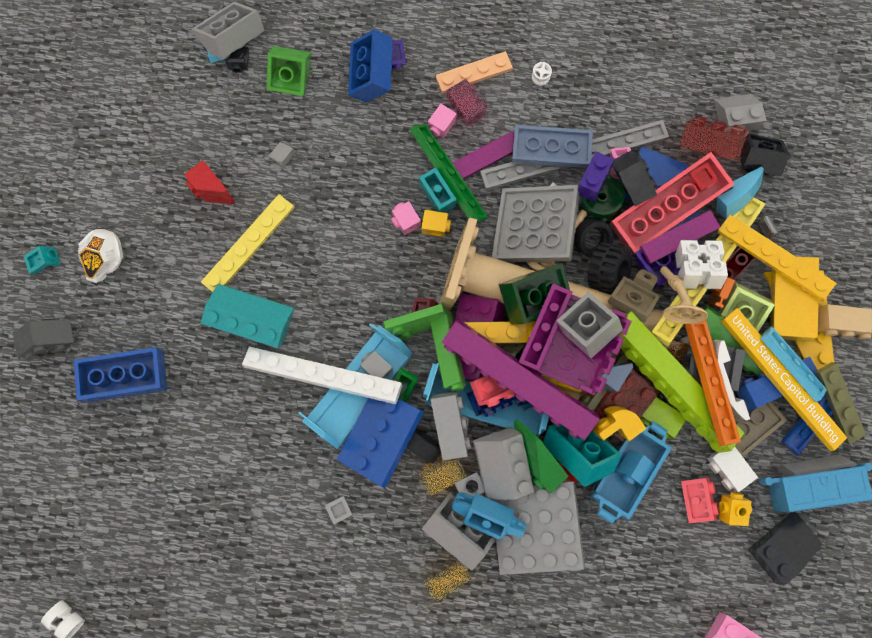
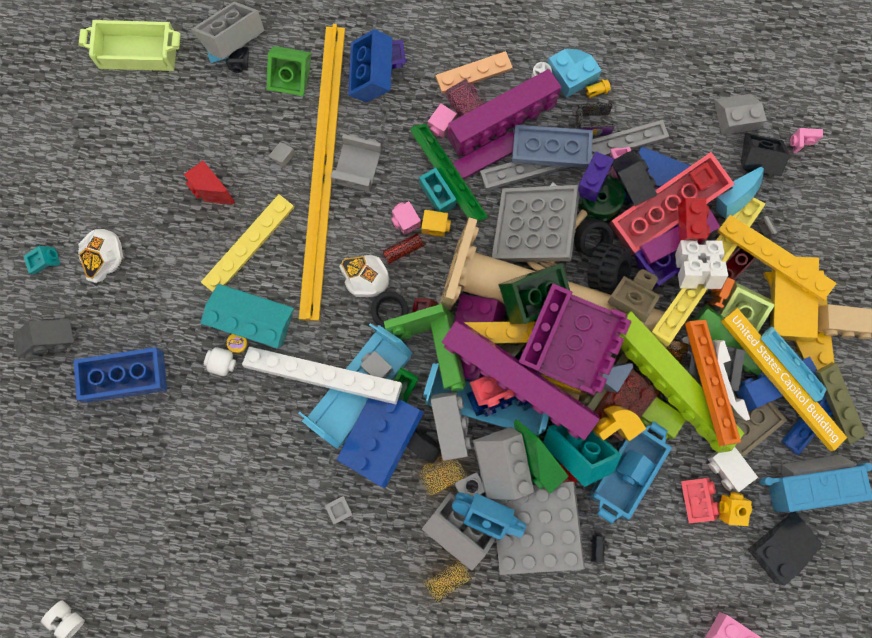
light grey brick [557,292,623,358] -> none
tan dish [660,266,708,324] -> none
clear red brick [679,116,750,161] -> none
none -> yellowish green container [79,20,181,71]
none -> white head [204,347,236,376]
none -> yellow tile [227,334,248,353]
none -> yellow piece [299,24,345,321]
none -> light grey panel [331,134,381,192]
none -> white helmet [339,255,389,297]
none -> black tyre [371,291,409,329]
none -> clear red piece [382,233,424,264]
none -> magenta brick [447,69,562,157]
none -> medium azure slope [548,49,602,98]
none -> clear smoke piece [575,103,615,137]
none -> yellow pin [585,79,611,99]
none -> black pin [590,535,607,563]
none -> red brick [678,198,710,244]
none -> bright pink bracket [790,128,823,153]

